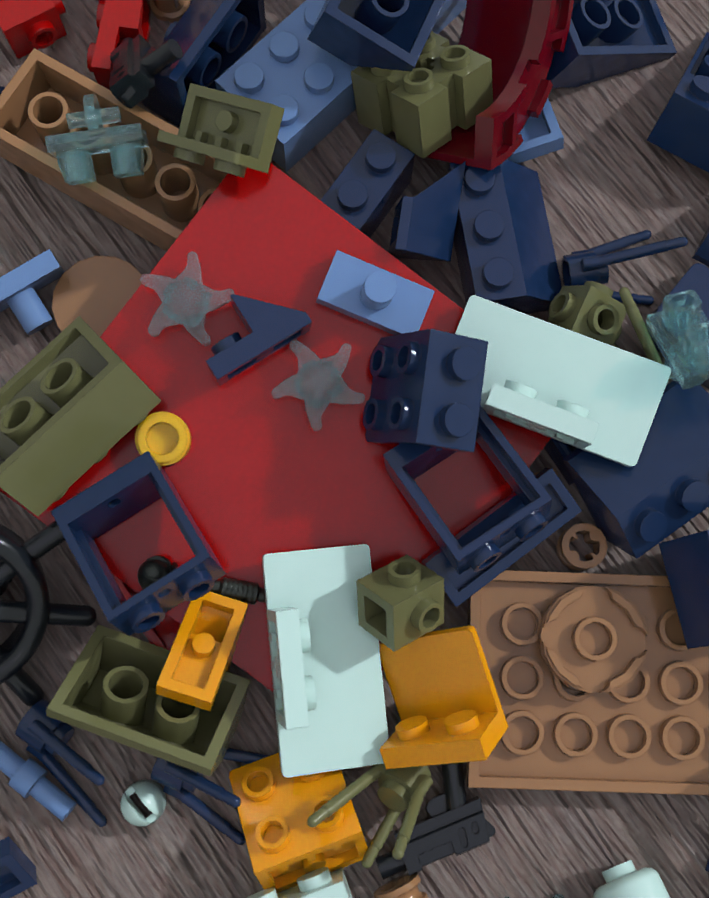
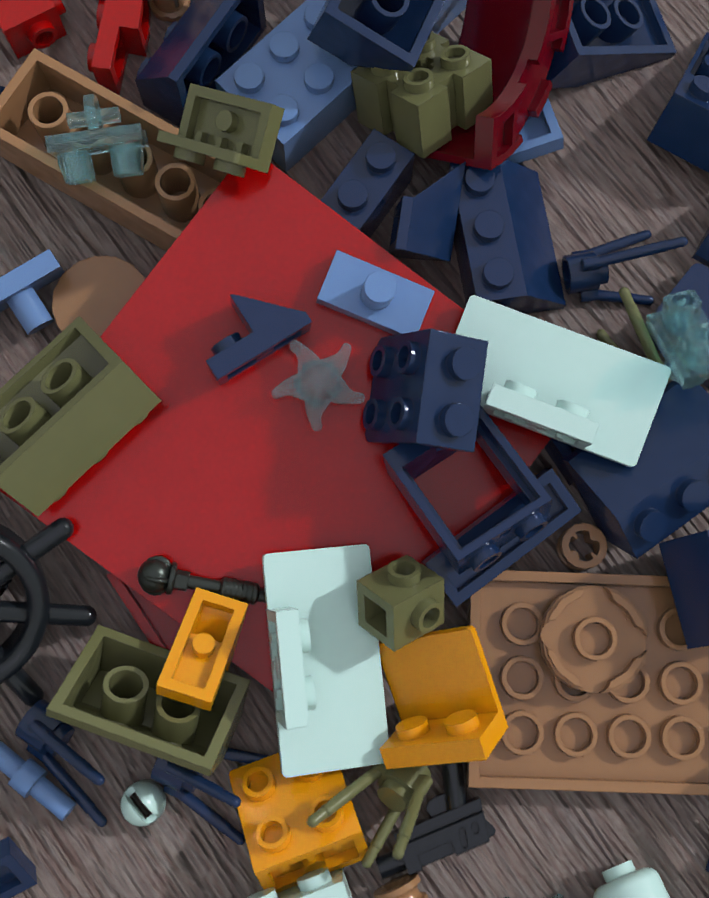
dark blue window [51,451,226,636] -> none
black piece [109,34,183,109] -> none
yellow tile [135,412,191,466] -> none
clear light blue animal [140,251,235,346] -> none
olive brick [547,281,627,346] -> none

